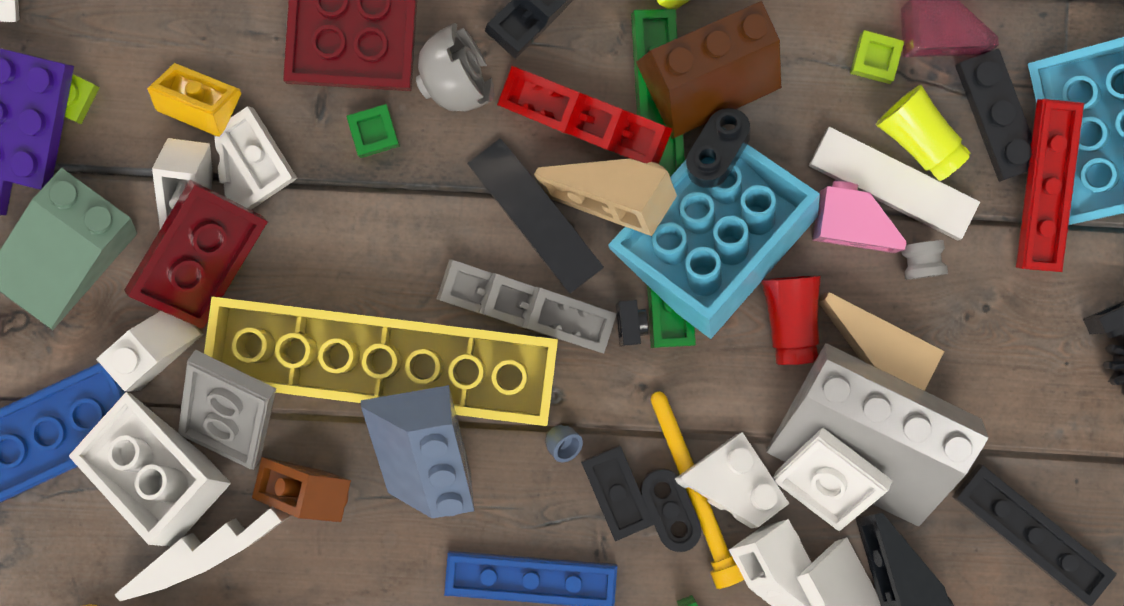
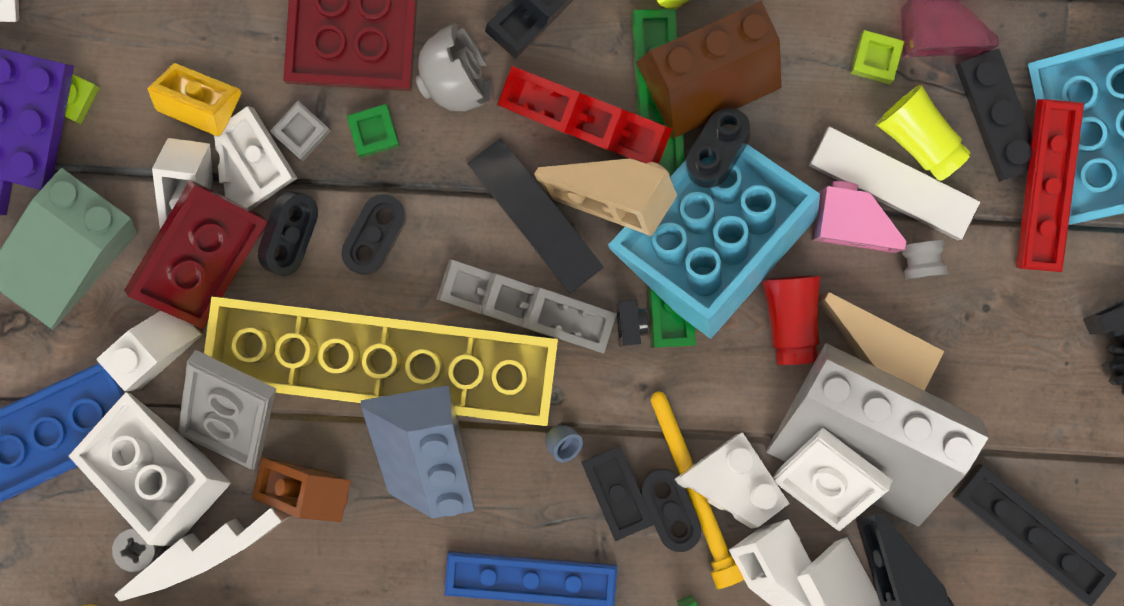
none -> light grey wheel [112,528,164,572]
none -> black plate [258,192,318,276]
none -> light grey tile [270,101,331,161]
none -> black plate [342,194,406,275]

